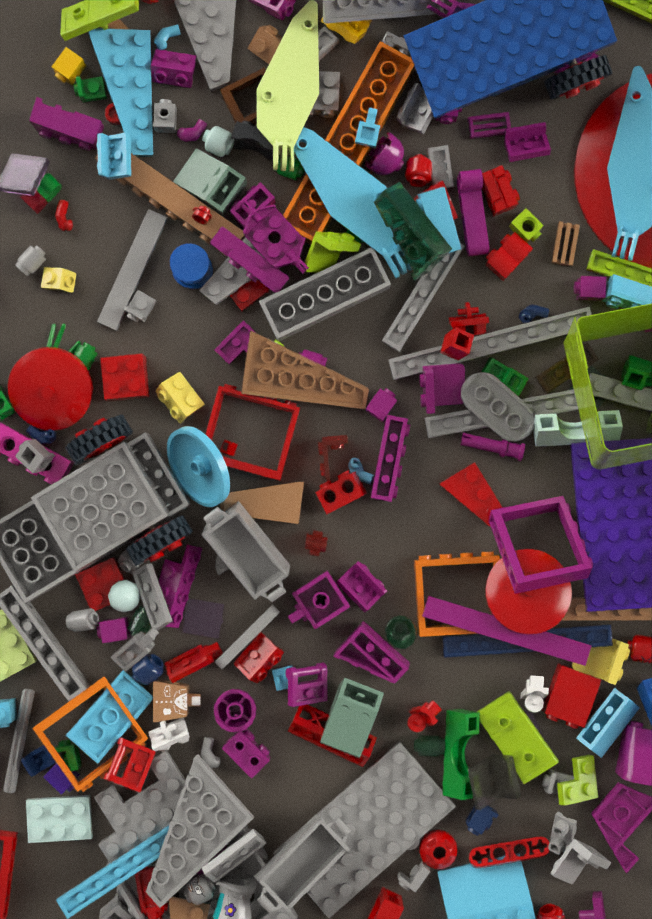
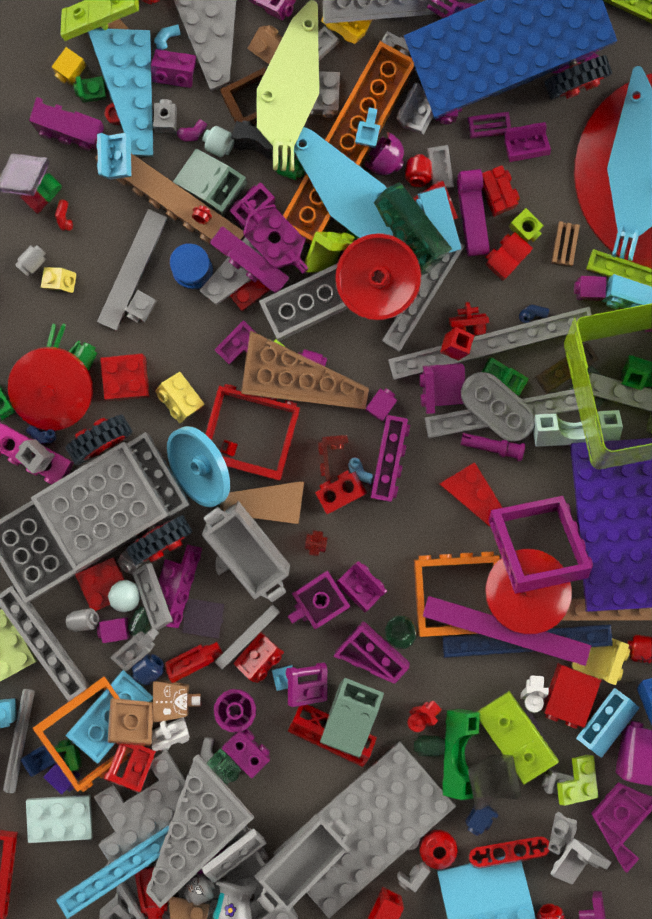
none -> medium nougat tile [108,698,153,746]
none -> clear green brick [207,748,242,785]
none -> red dish [336,233,421,320]

